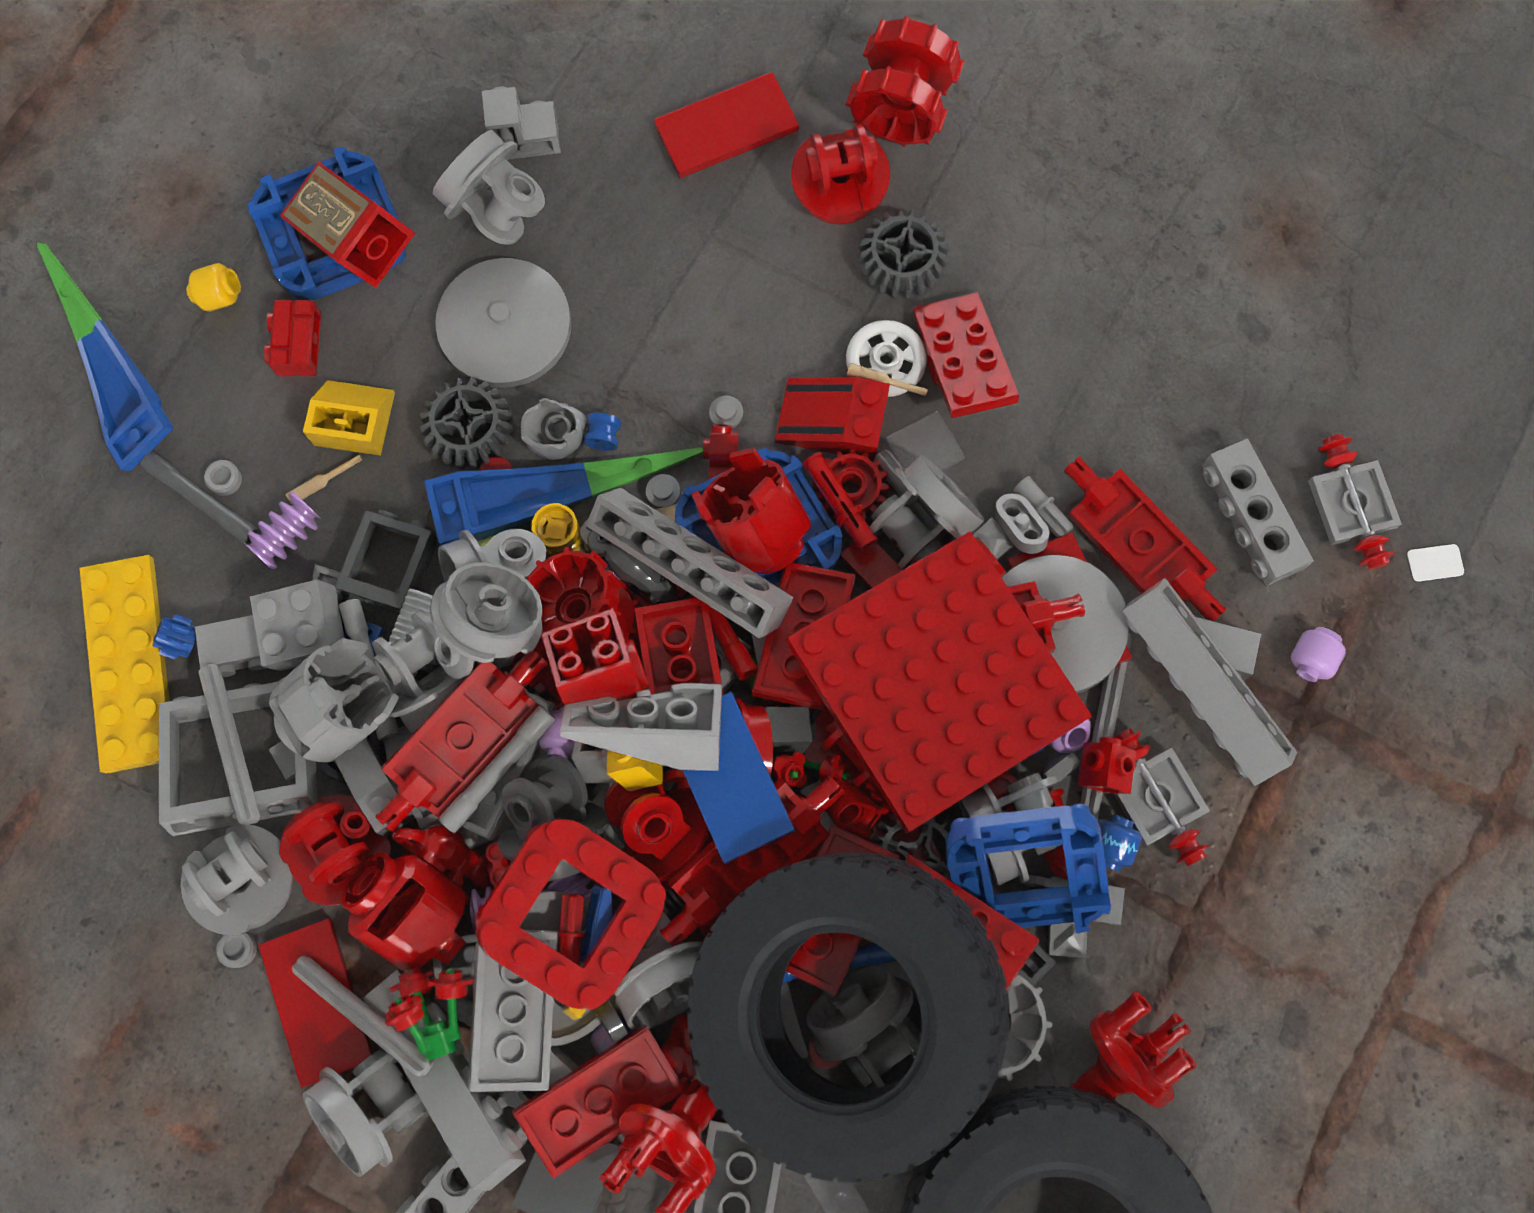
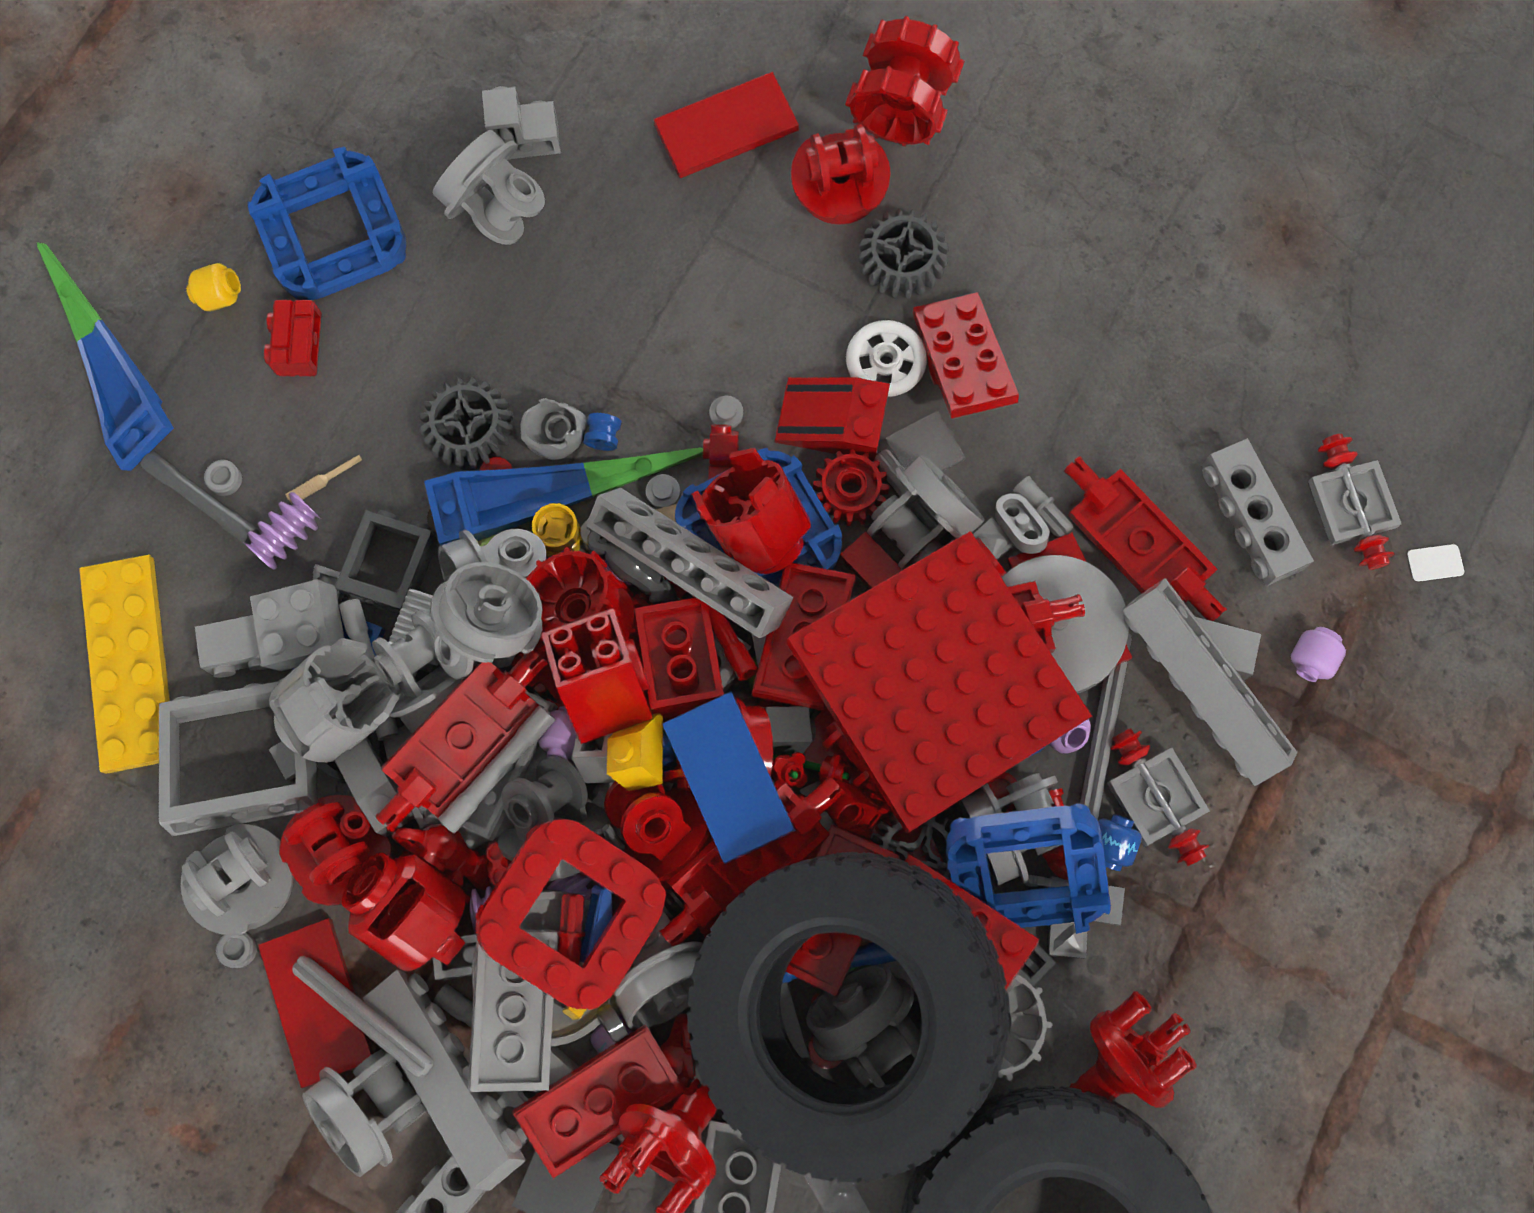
blue gear [152,614,196,659] -> none
light grey axle [199,664,260,826] -> none
slope [280,161,416,288] -> none
yellow slope [303,380,395,456] -> none
plant [385,968,474,1061] -> none
light grey dish [436,258,571,388] -> none
light grey wedge [560,683,722,771] -> none
red pin [803,452,878,552] -> none
tan piece [846,363,928,396] -> none
light grey tile [1041,752,1080,789] -> none
red brick [1078,737,1136,794] -> none

